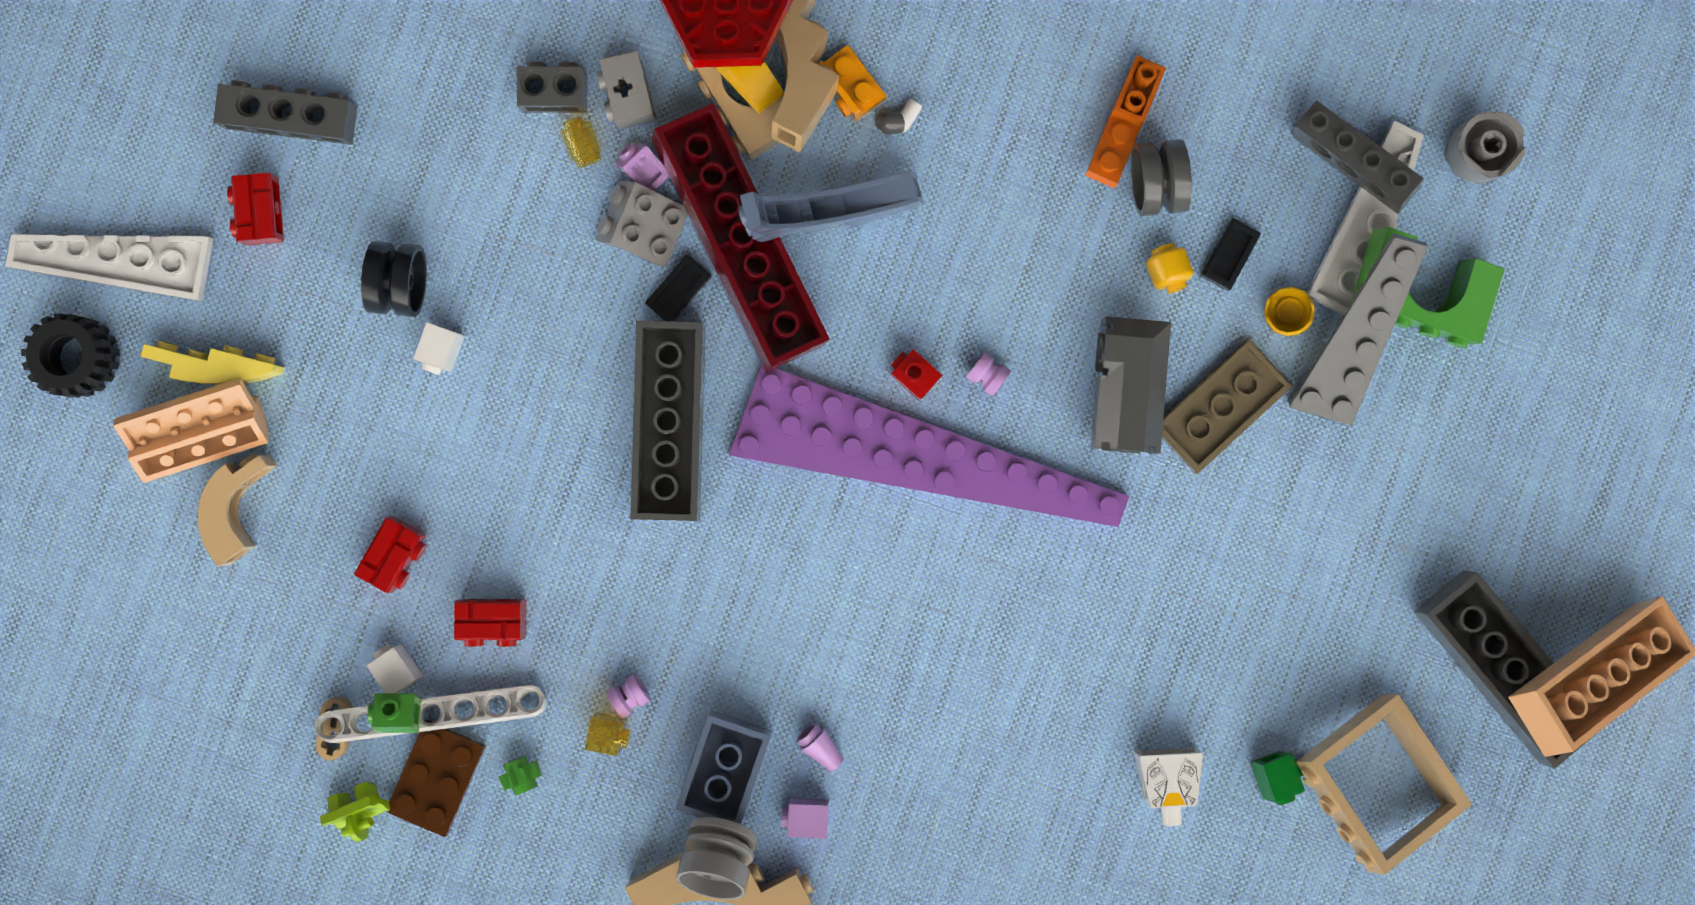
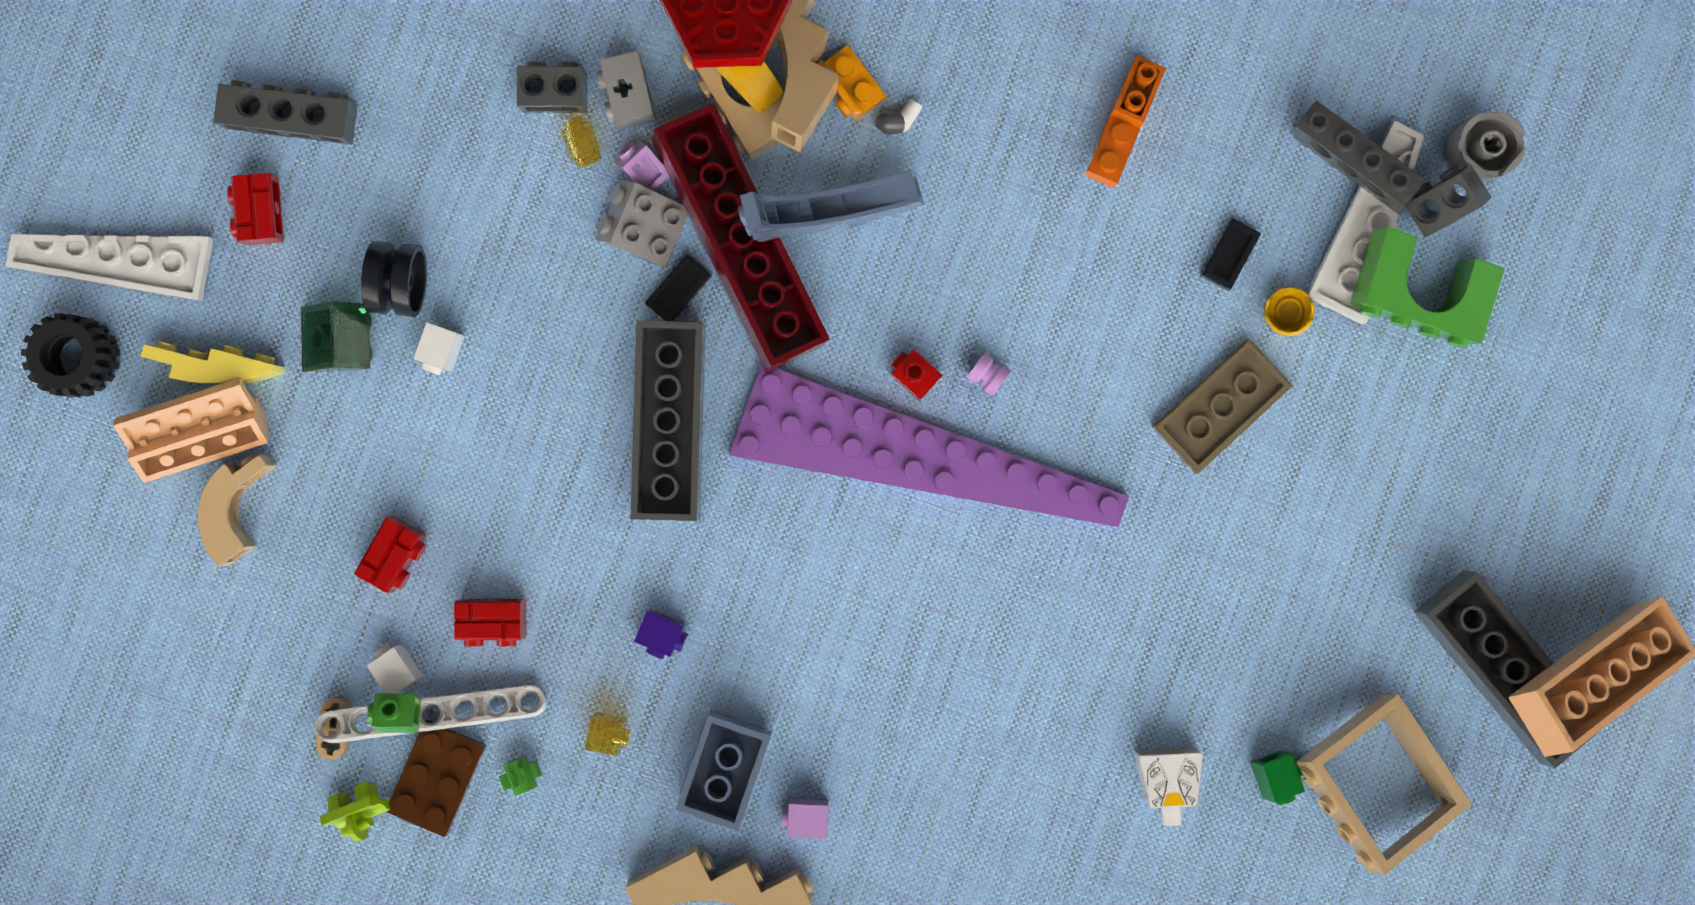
lavender wheel [606,673,651,718] -> none
light grey wheel [676,817,758,900] -> none
lavender cone [797,723,844,772] -> none
dark grey brick [1091,316,1171,454] -> none
dark grey wheel [1131,139,1192,216] -> none
yellow head [1146,243,1193,294] -> none
wing [1289,233,1428,426] -> none
none -> clear green slope [301,301,372,372]
none -> dark purple brick [634,609,688,659]
none -> dark grey brick [1405,164,1492,238]

